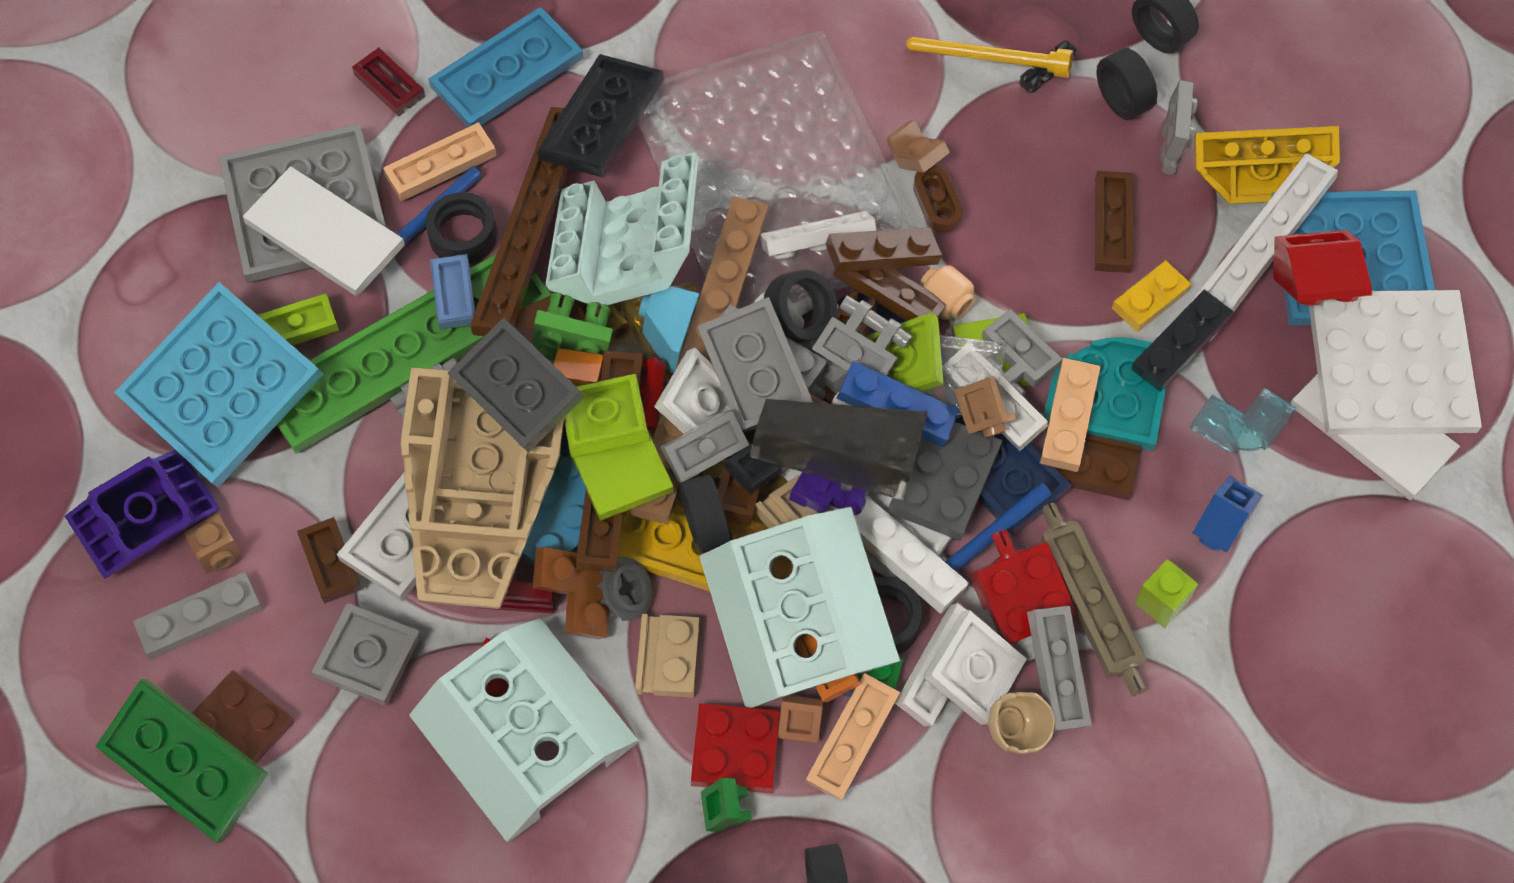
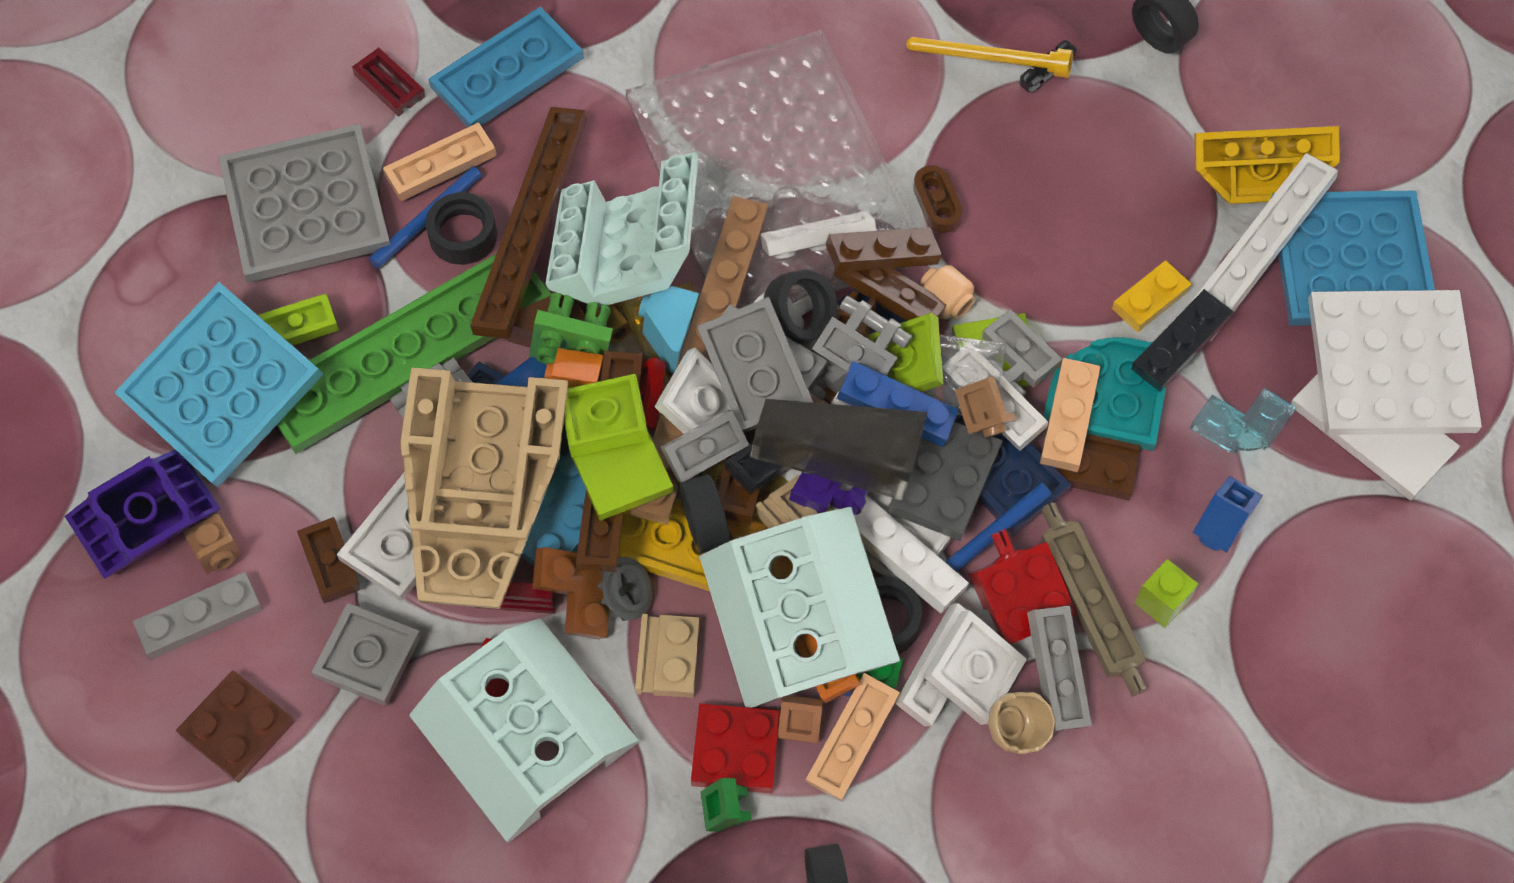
green tile [95,679,269,843] -> none
white tile [242,166,405,297] -> none
medium blue tile [430,254,475,330] -> none
dark grey plate [448,318,585,453] -> none
black tile [537,54,664,178] -> none
medium nougat bracket [886,120,950,173] -> none
reddish brown plate [1094,171,1133,273] -> none
black tyre [1096,48,1158,120] -> none
light grey plate [1159,80,1197,175] -> none
red slope [1273,230,1372,306] -> none

